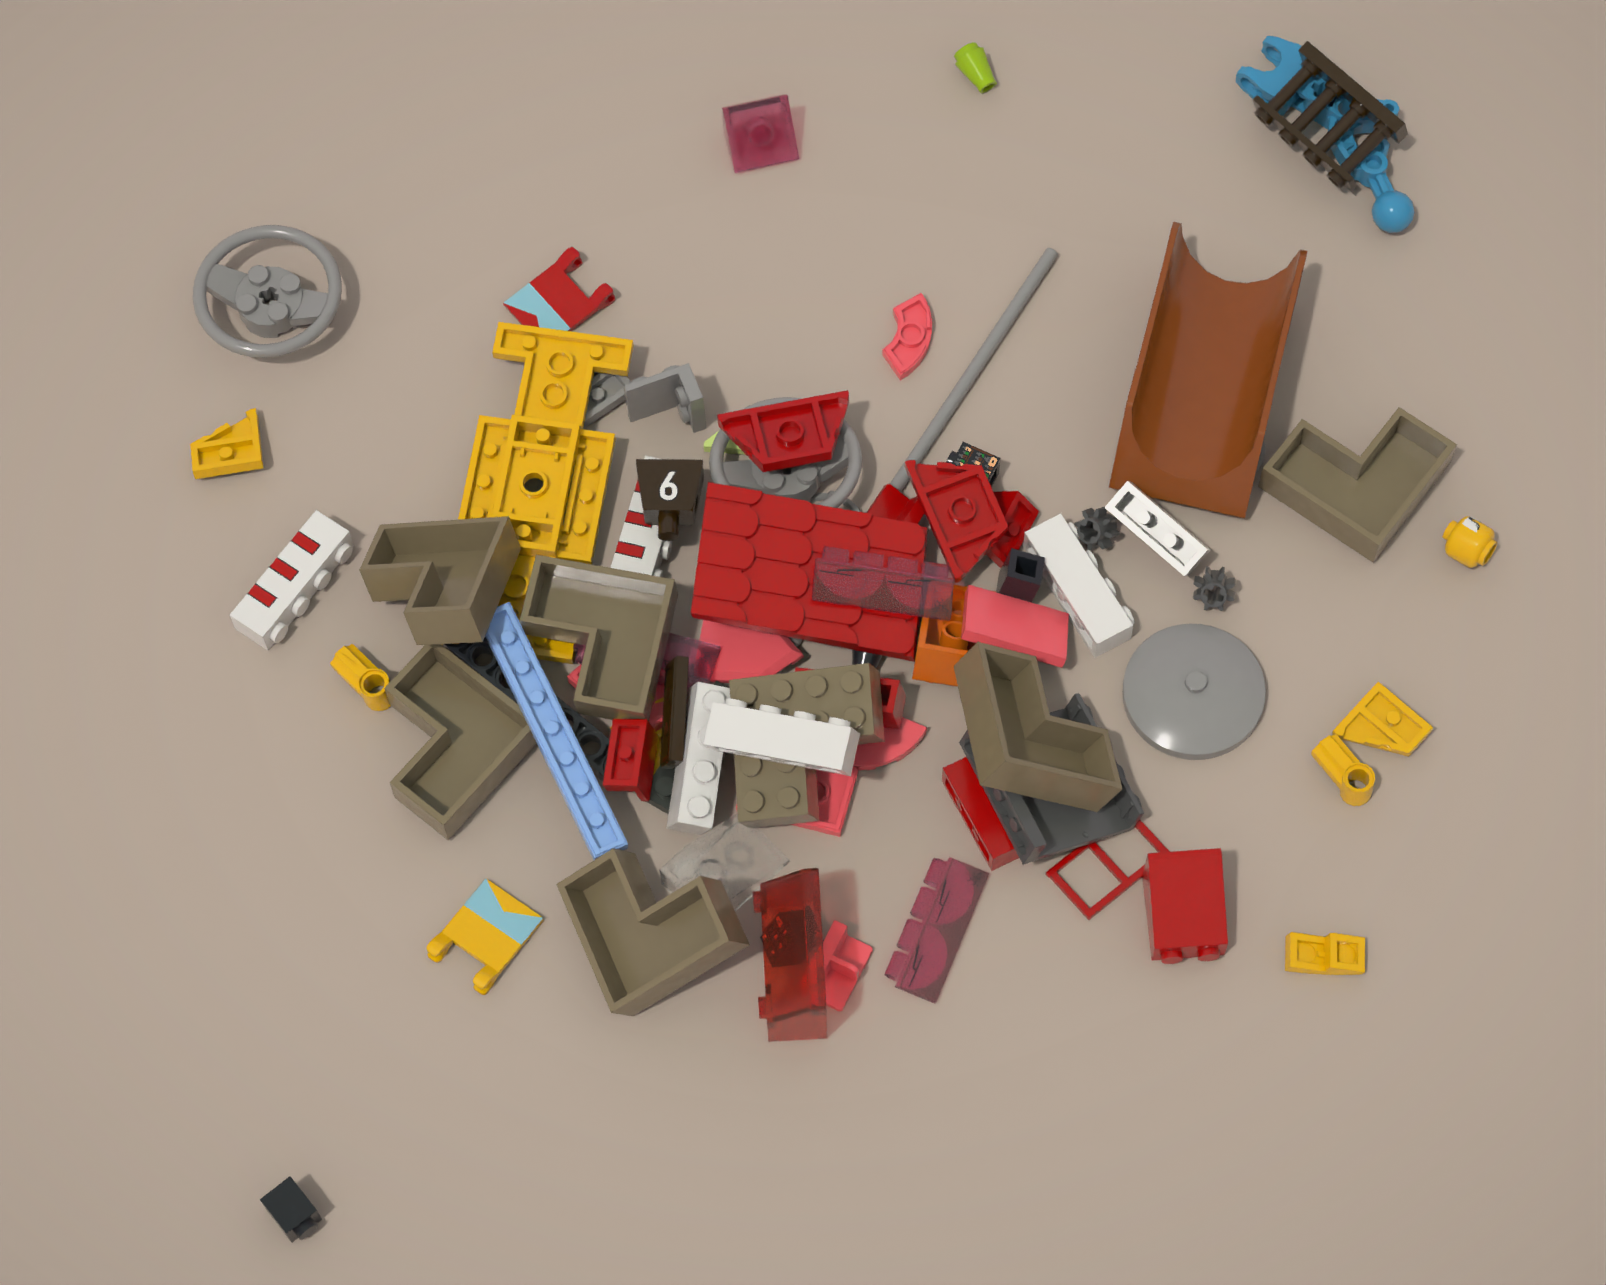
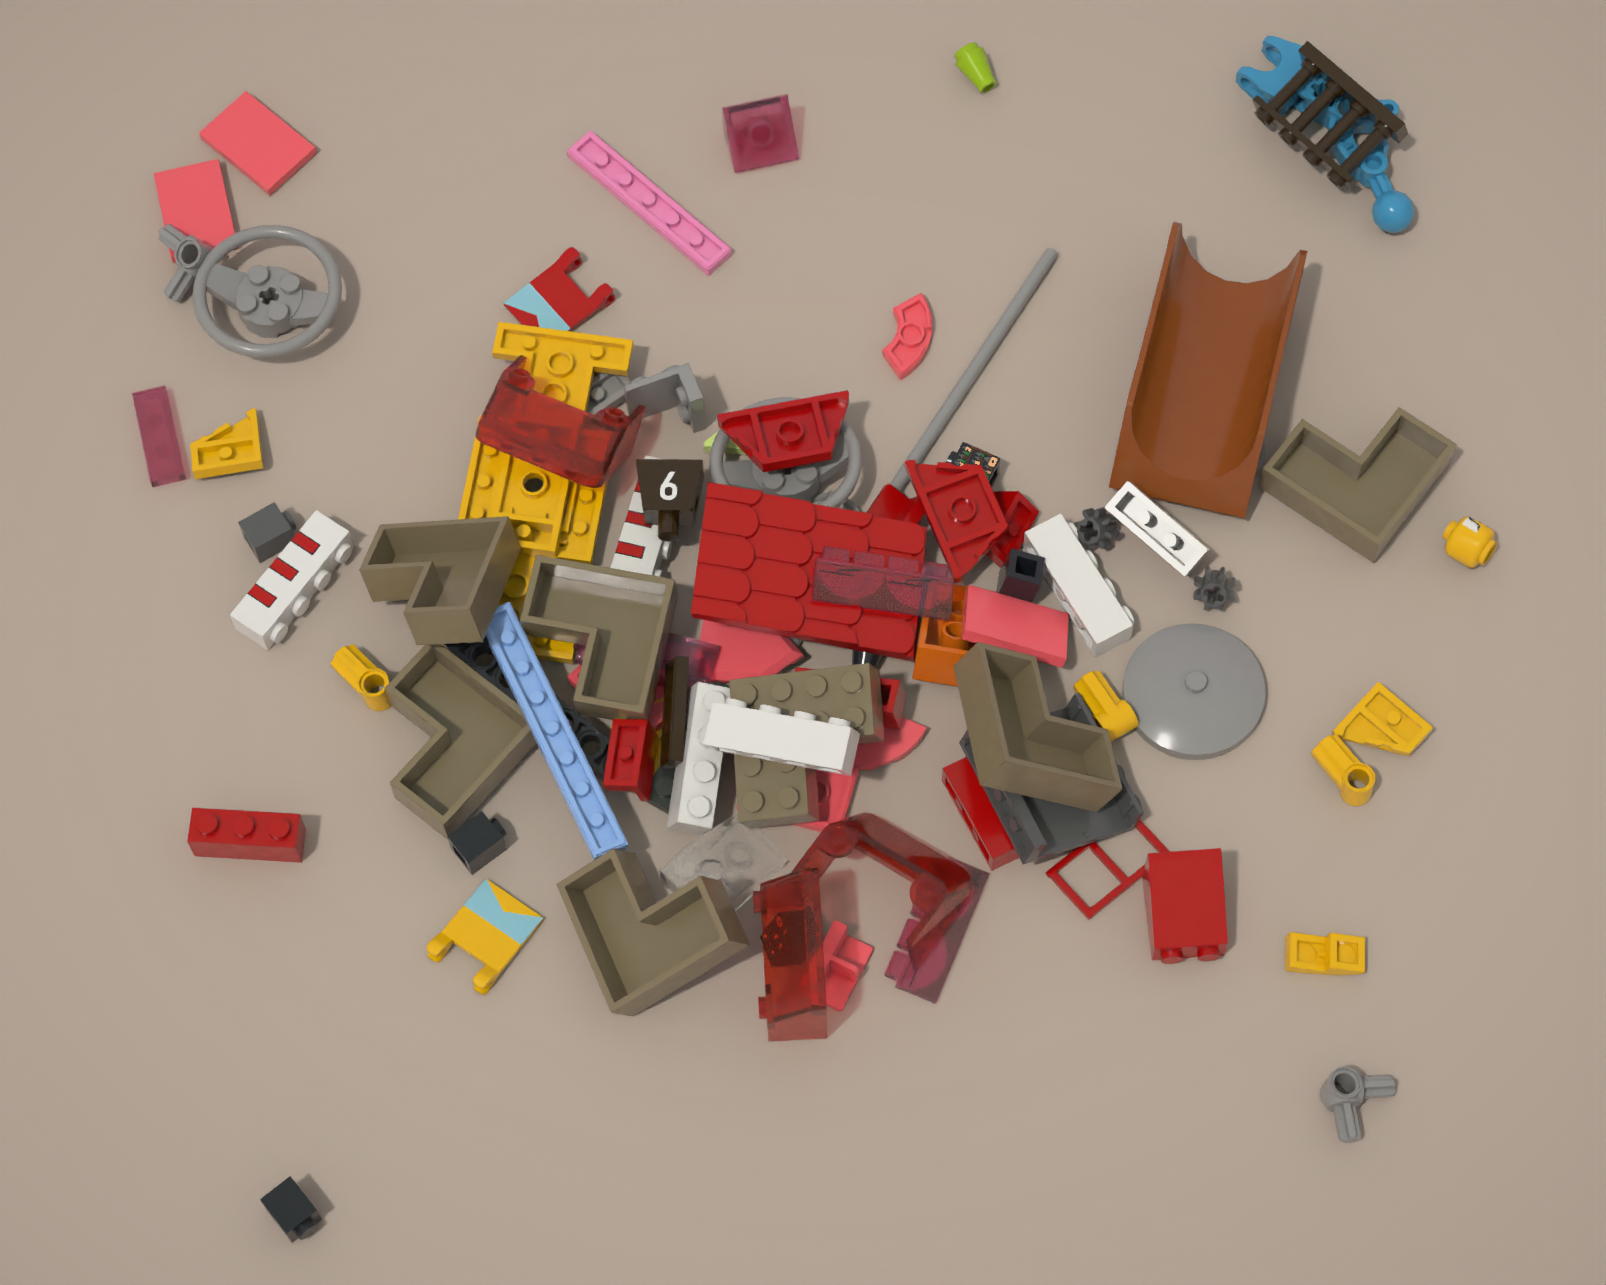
none -> clear pink tile [132,385,186,487]
none -> coral tile [153,159,239,263]
none -> light grey axle [158,224,214,302]
none -> red brick [187,808,306,863]
none -> coral tile [199,91,317,196]
none -> dark grey brick [238,502,297,563]
none -> black brick [447,811,507,875]
none -> clear red windscreen [475,355,646,488]
none -> bright pink tile [567,130,732,276]
none -> clear red windscreen [792,812,972,968]
none -> yellow piece [1073,670,1139,742]
none -> light grey axle [1320,1066,1396,1143]

